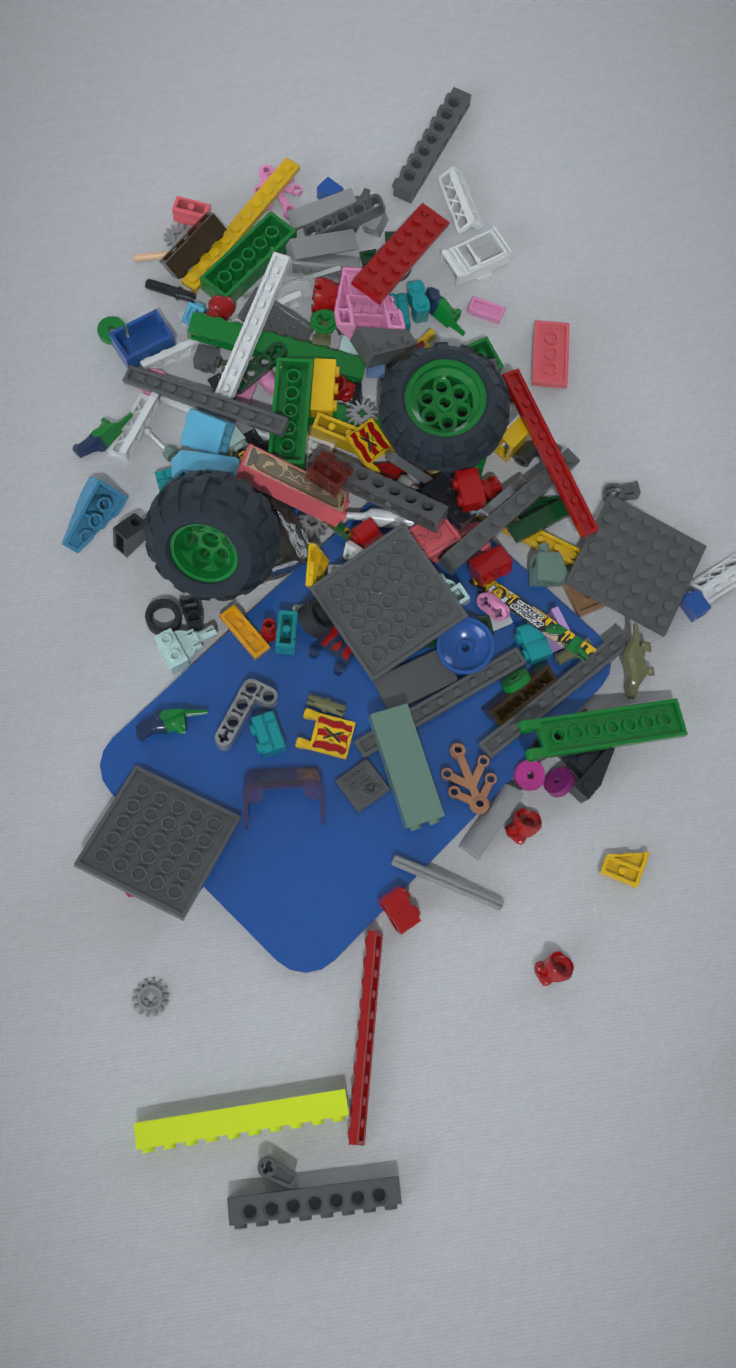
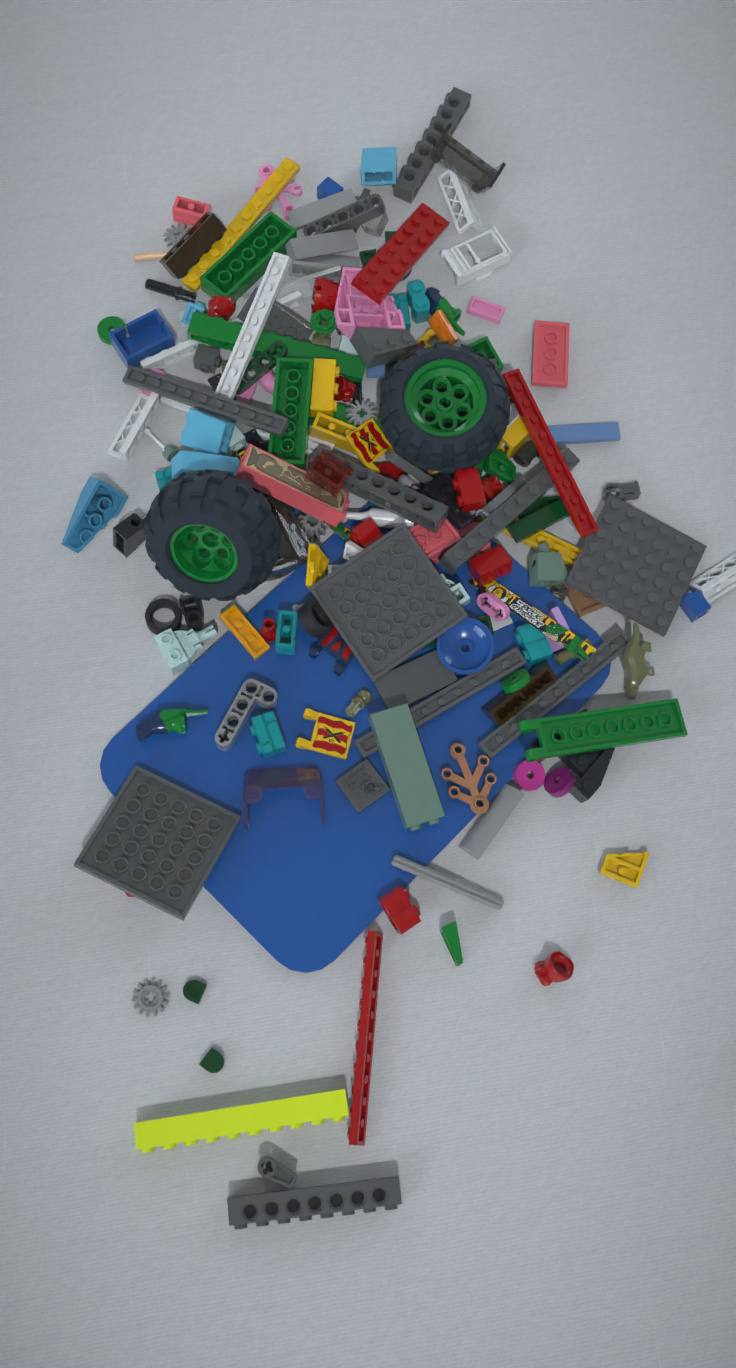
animal [72,412,133,458] -> none
olive pin [306,693,347,717] -> none
red hair [505,808,542,845] -> none
none -> dark green tile [183,980,207,1005]
none -> dark green tile [199,1047,225,1073]
none -> olive axle [345,689,372,717]
none -> medium azure brick [361,147,397,186]
none -> orange plate [428,309,460,346]
none -> clear smoke windscreen [429,123,506,194]
none -> green slope [440,921,463,967]
none -> green wing [483,448,516,485]
none -> medium blue tile [548,422,621,445]
none -> clear smoke tile [549,586,570,602]

